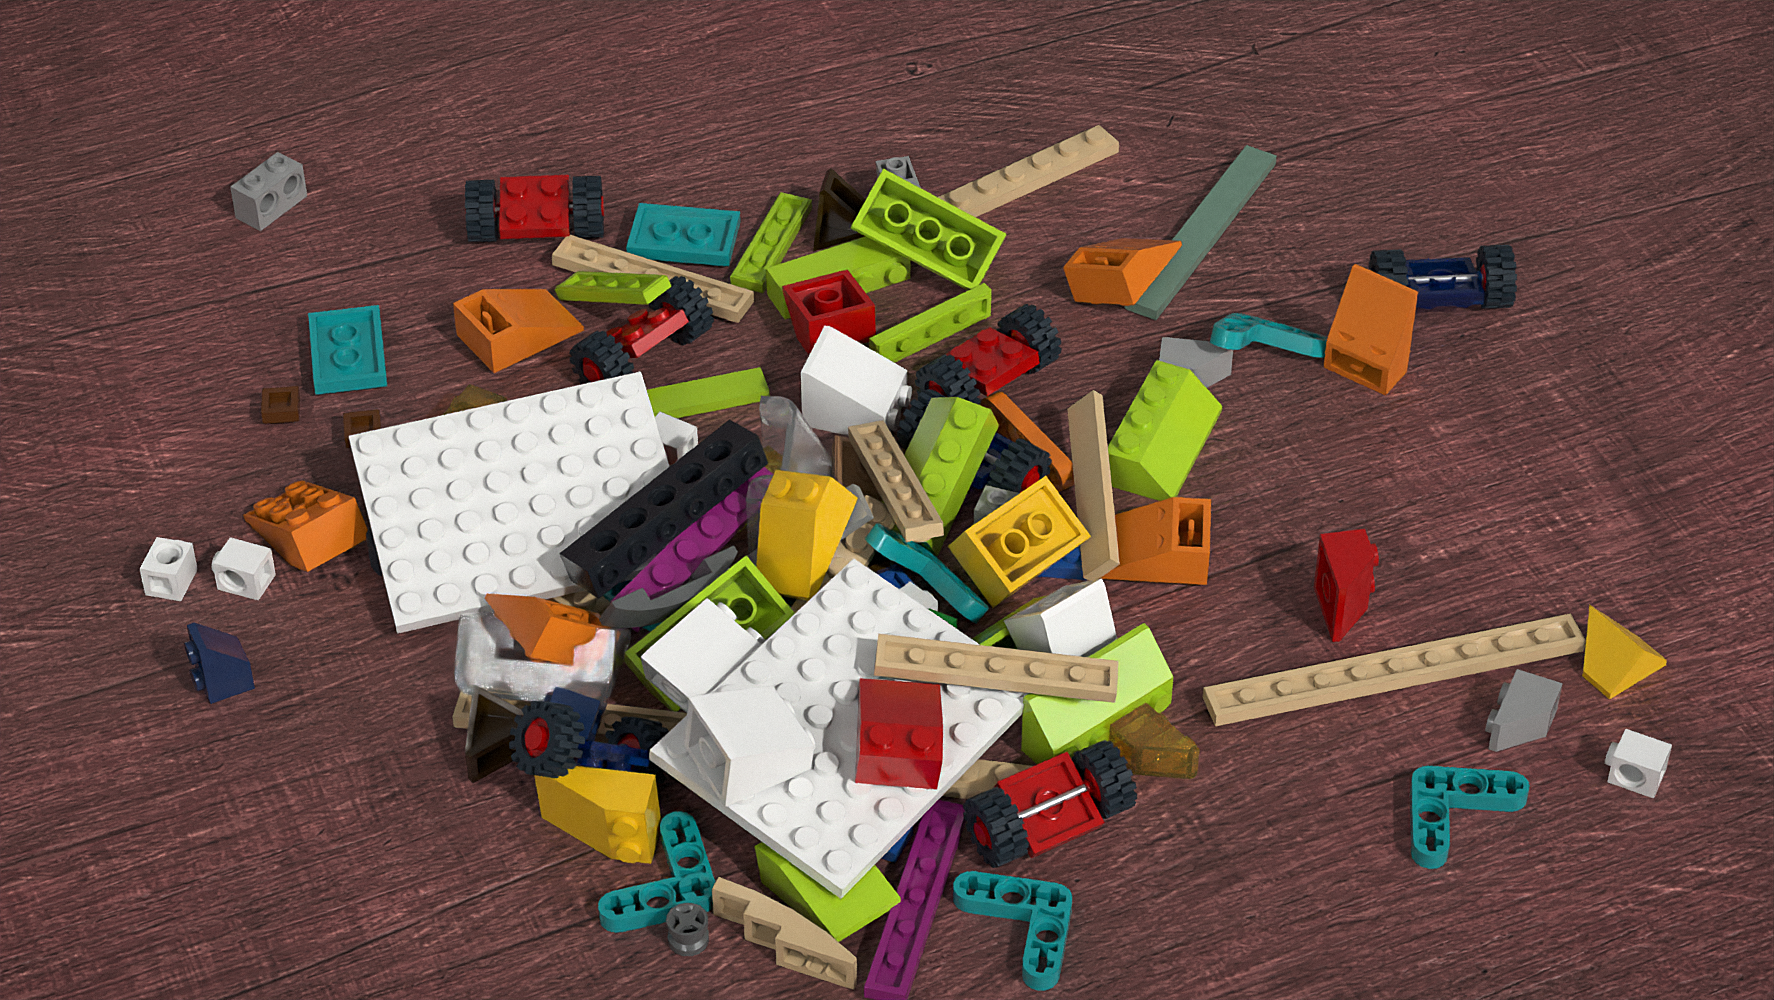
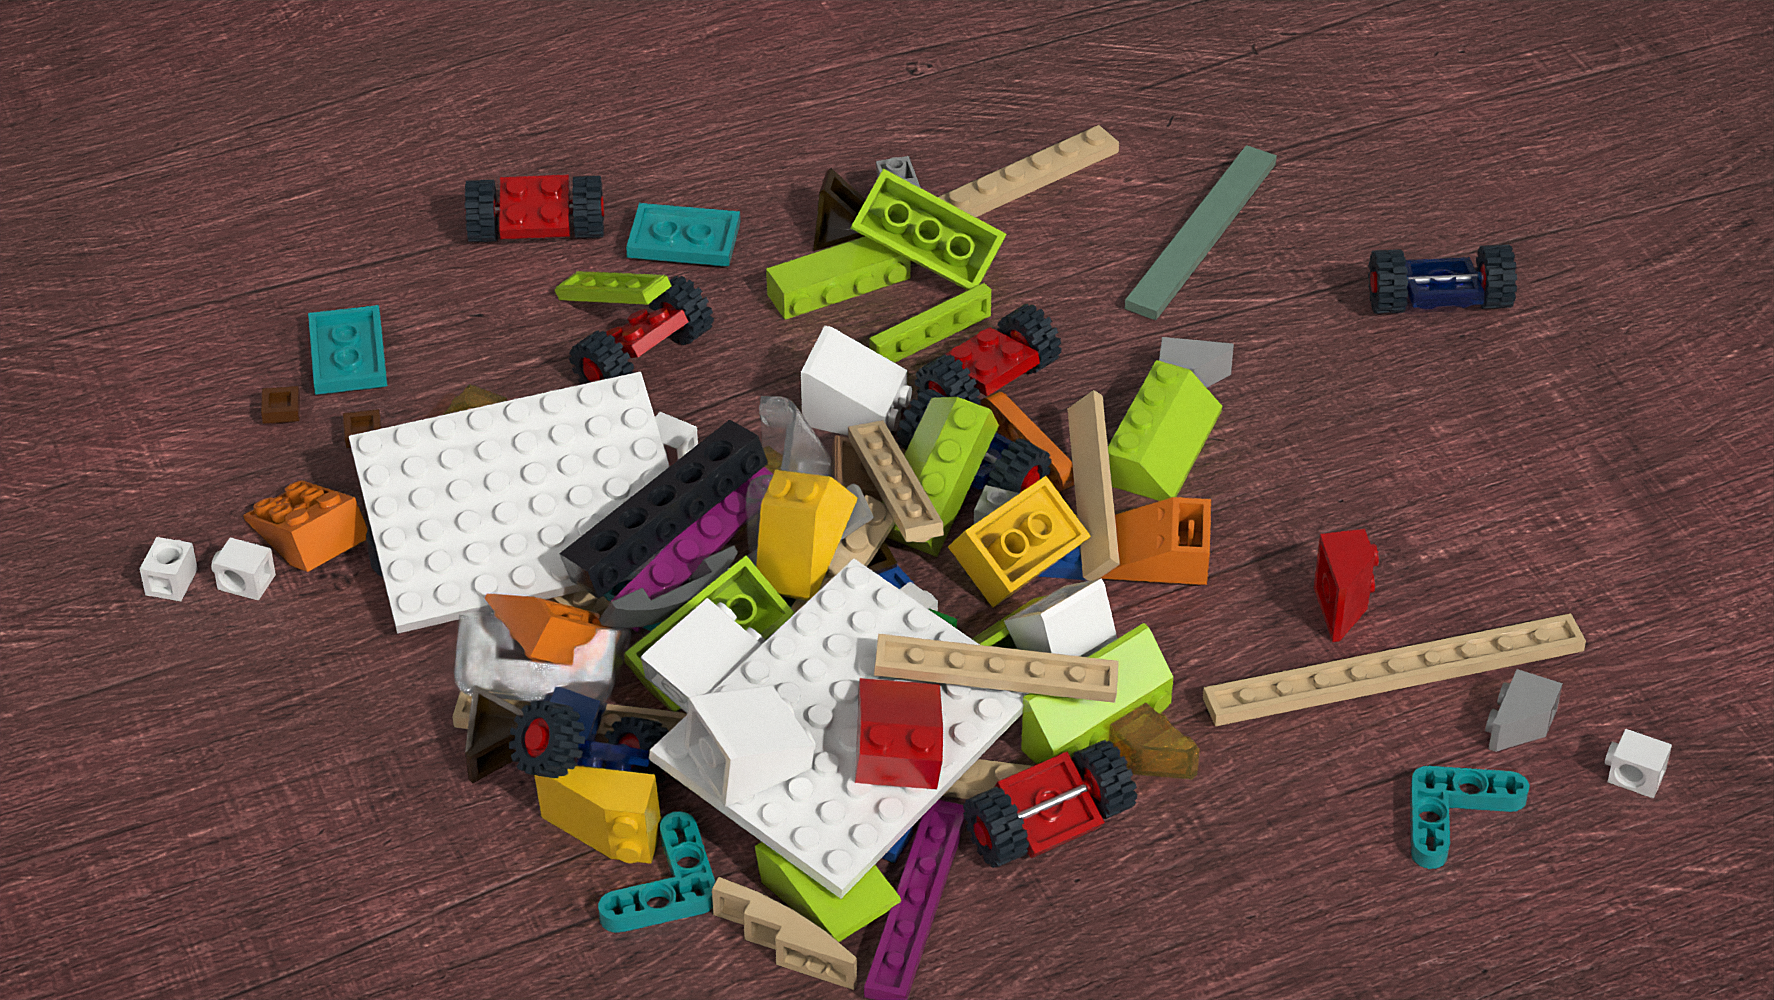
dark blue slope [184,623,255,704] -> none
light grey brick [230,152,307,231] -> none
orange slope [453,289,584,373] -> none
tan plate [552,235,754,323] -> none
lime tile [647,367,770,418] -> none
dark grey wheel [666,903,709,956] -> none
lime tile [730,192,812,293] -> none
red slope [782,269,876,355] -> none
teal beam [865,523,989,624] -> none
teal beam [953,871,1072,991] -> none
orange slope [1063,238,1182,306] -> none
teal beam [1210,313,1328,358] -> none
orange slope [1324,264,1418,396] -> none
yellow slope [1582,604,1667,699] -> none

